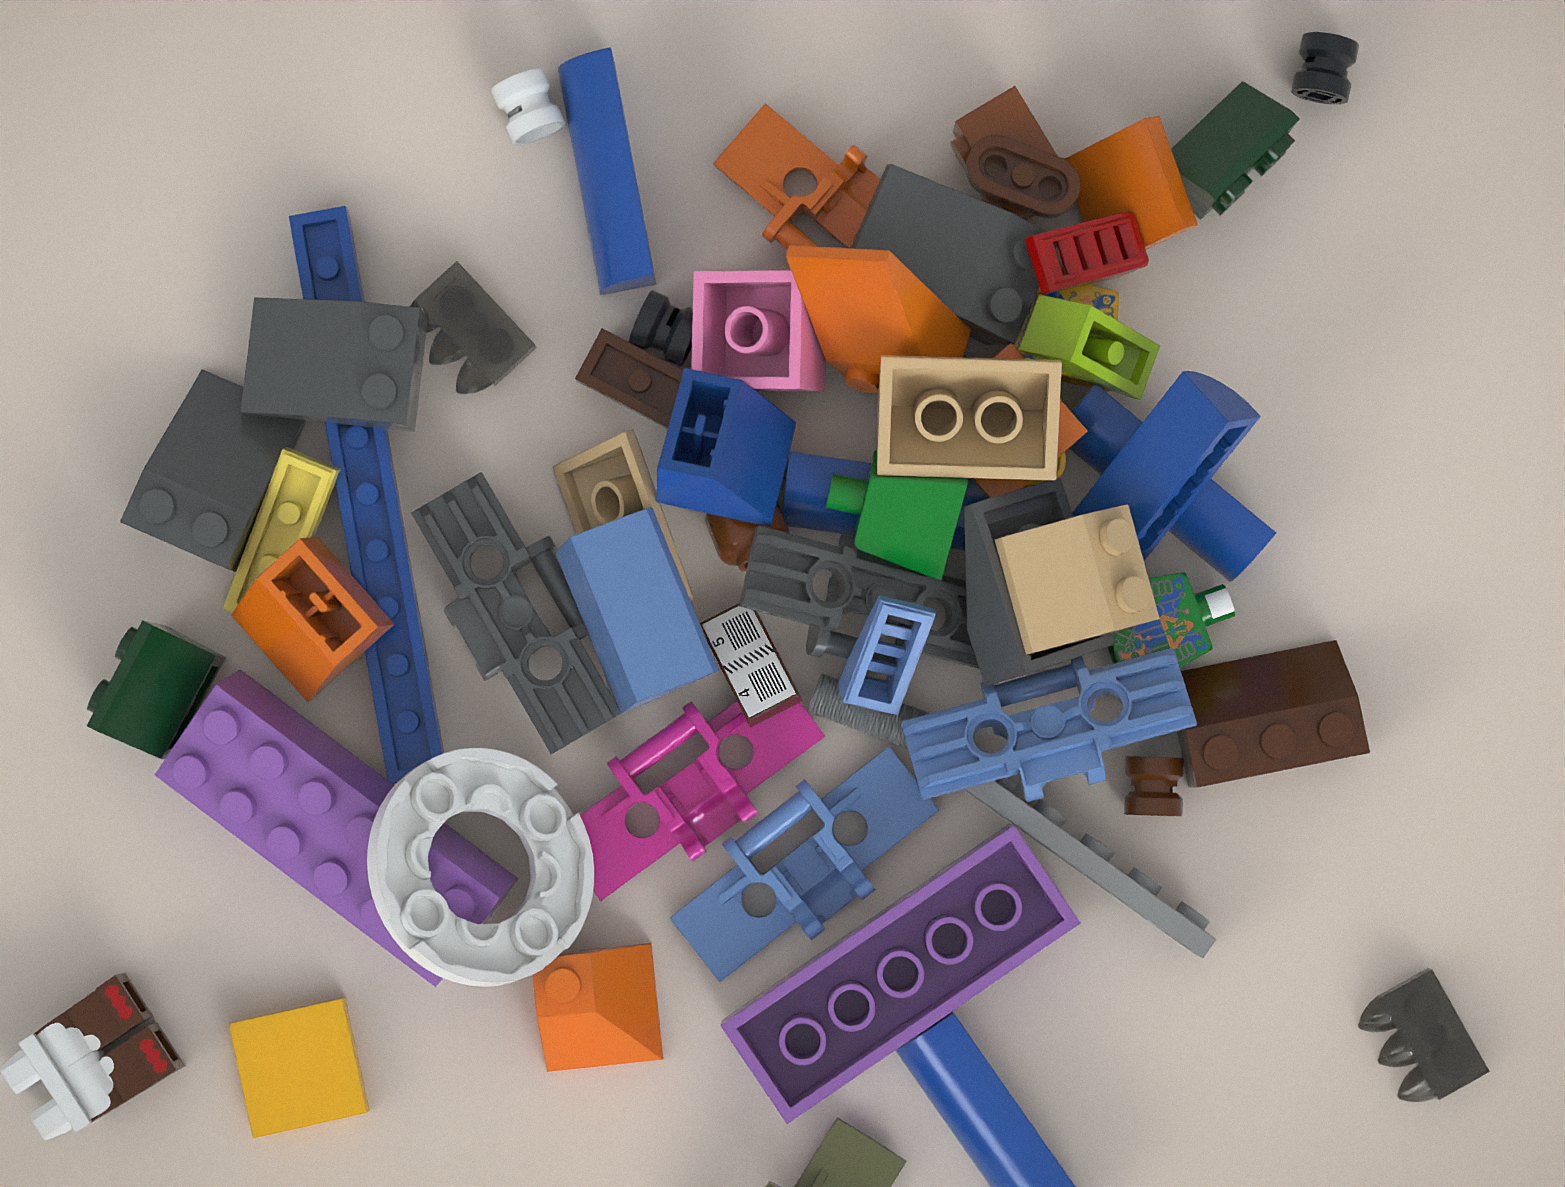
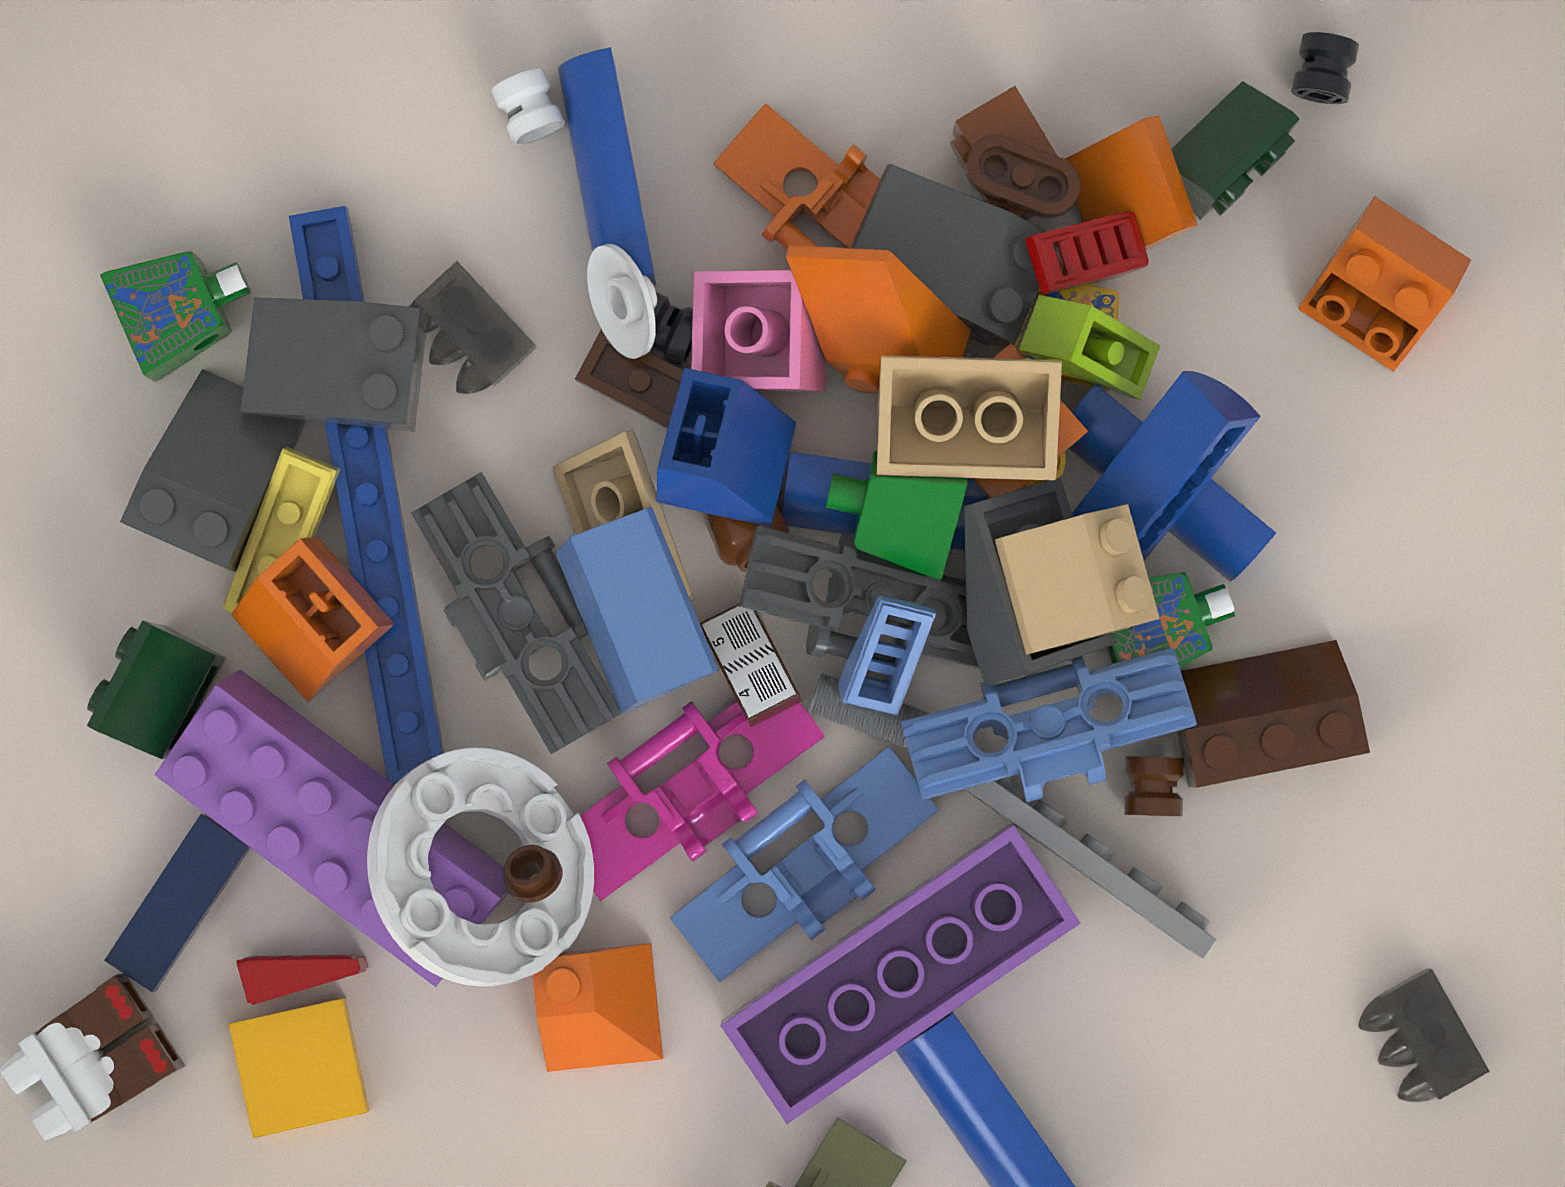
none -> torso [100,251,251,382]
none -> dark blue tile [104,814,250,992]
none -> red slope [236,954,368,1005]
none -> reddish brown plate [503,845,563,903]
none -> white dish [587,244,657,359]
none -> orange slope [1298,196,1471,372]

